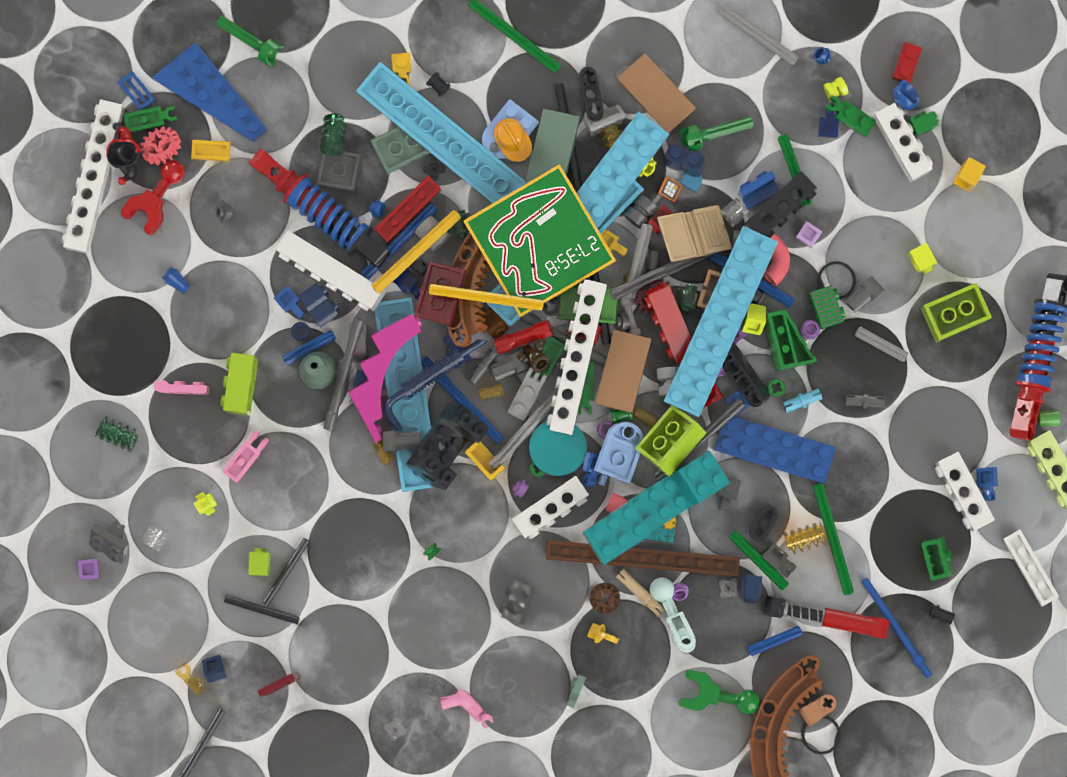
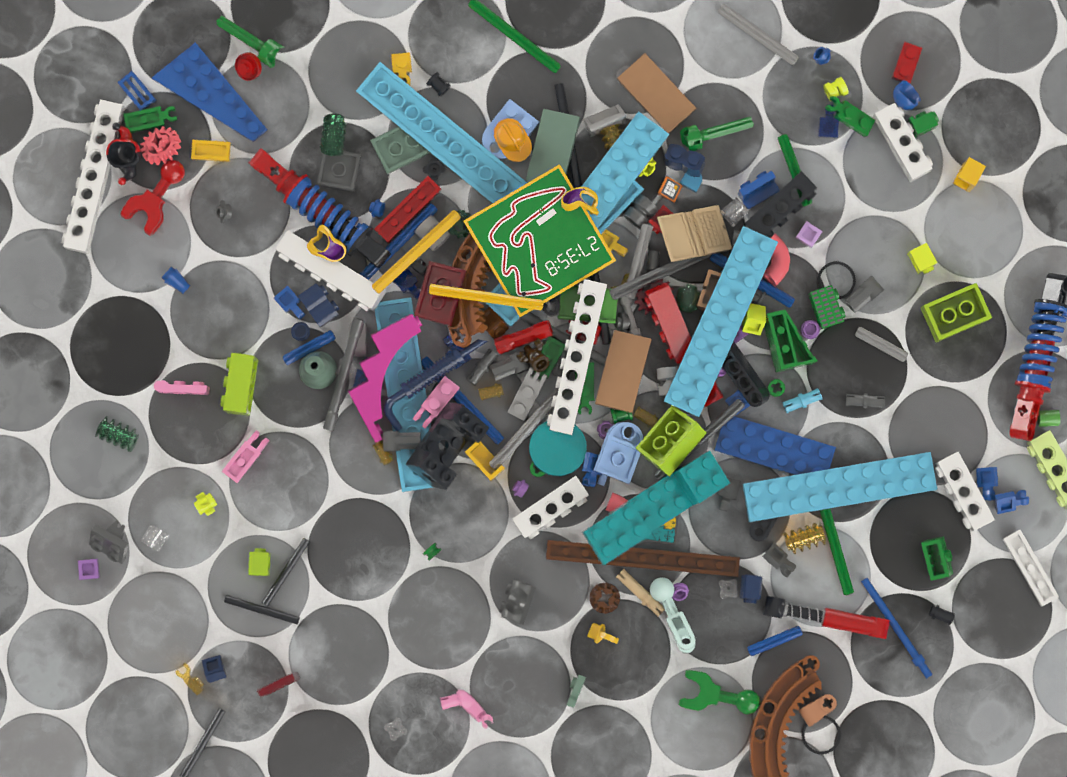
black beam [579,67,604,121] -> none
green axle [729,531,789,590] -> none
none -> red plate [235,52,262,81]
none -> yellow piece [307,225,346,262]
none -> bright pink hinge [413,376,460,429]
none -> yellow piece [561,187,599,215]
none -> medium azure plate [742,452,937,522]
none -> blue plate [995,490,1029,514]

